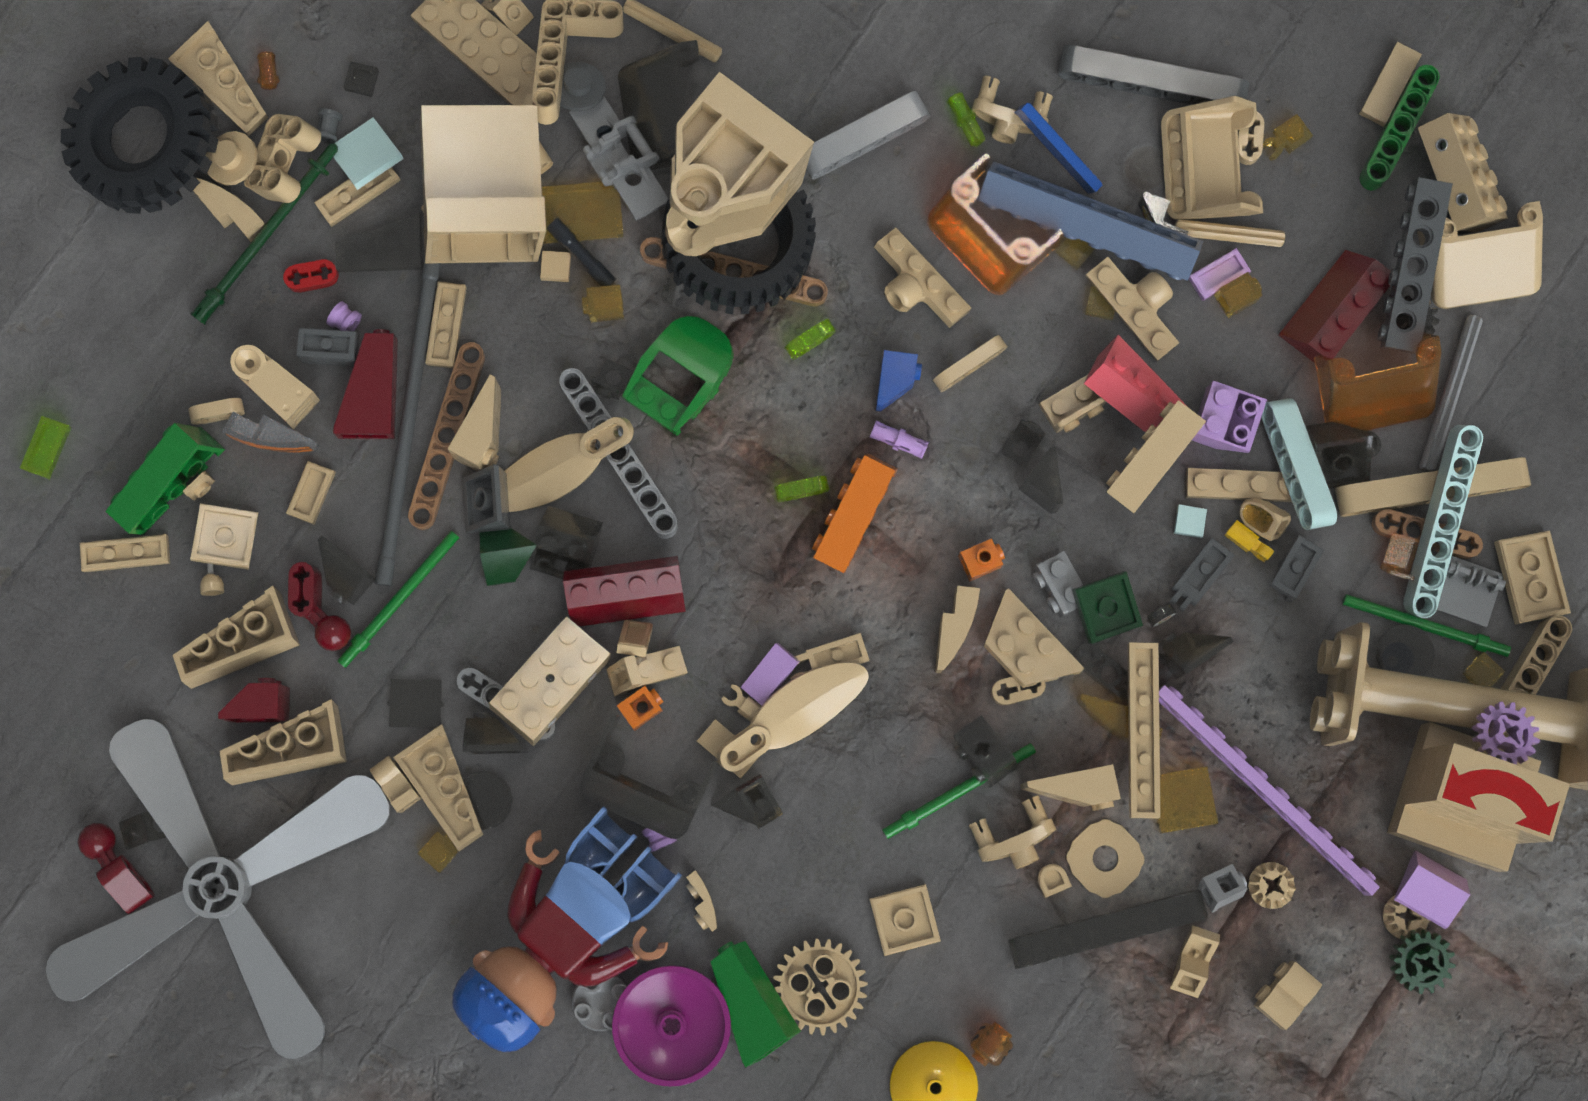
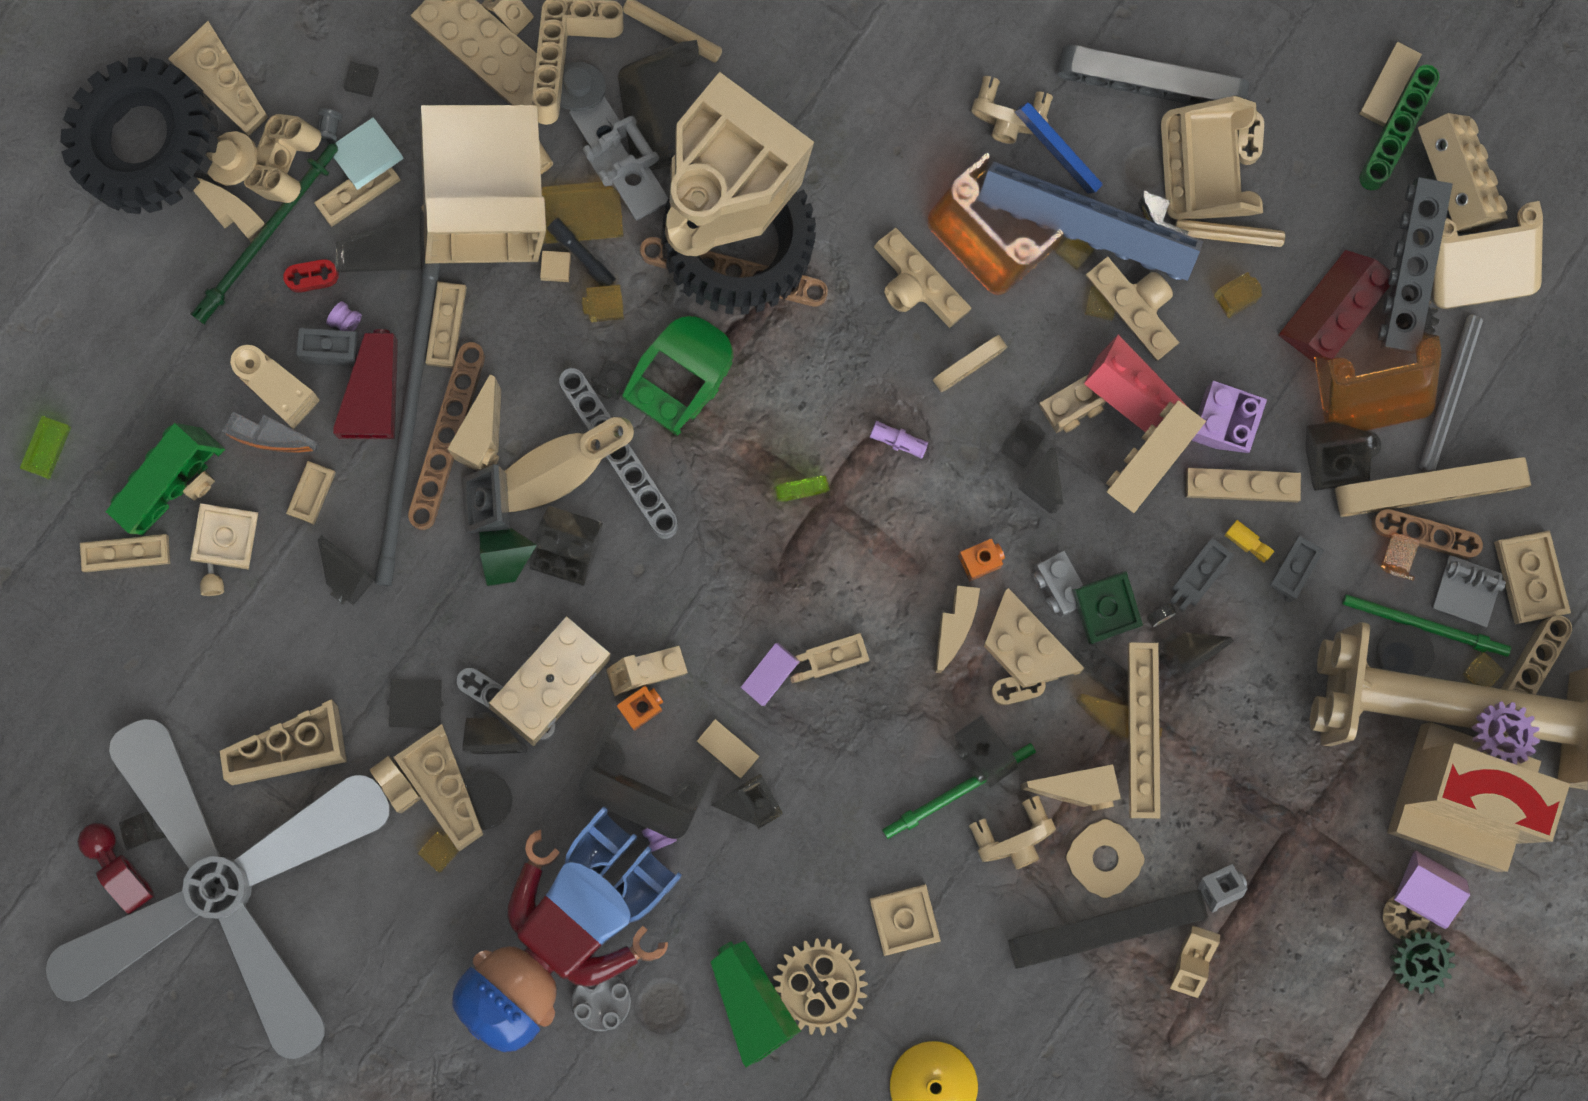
tan wedge [173,586,300,689] -> none
tan beam [189,398,245,425] -> none
dark red slope [218,678,290,723] -> none
clear orange pin [257,52,280,90] -> none
dark red beam [288,562,351,651] -> none
green bar [337,531,459,668] -> none
dark red slope [563,556,686,627] -> none
magenta dish [612,965,731,1087] -> none
tan tile [617,620,653,657] -> none
tan slope [686,870,717,932] -> none
tan plant [717,662,868,772] -> none
tan bar [721,684,761,722] -> none
clear neon green beam [785,319,837,360] -> none
light grey beam [806,91,931,179] -> none
orange wedge [812,454,898,573] -> none
blue slope [876,350,922,412] -> none
clear neon green axle [947,92,985,147] -> none
clear orange head [970,1021,1013,1067] -> none
tan tile [1037,864,1072,898] -> none
clear yellow tile [1157,766,1218,834] -> none
lavender plate [1159,685,1380,896] -> none
light aqua tile [1173,504,1207,538] -> none
lavender tile [1189,248,1251,301] -> none
tan rock [1240,498,1291,541] -> none
tan gear [1248,862,1296,909] -> none
tan brick [1254,961,1322,1030] -> none
light aqua beam [1261,398,1337,530] -> none
clear yellow plate [1263,114,1314,161] -> none
light aqua beam [1403,425,1483,618] -> none

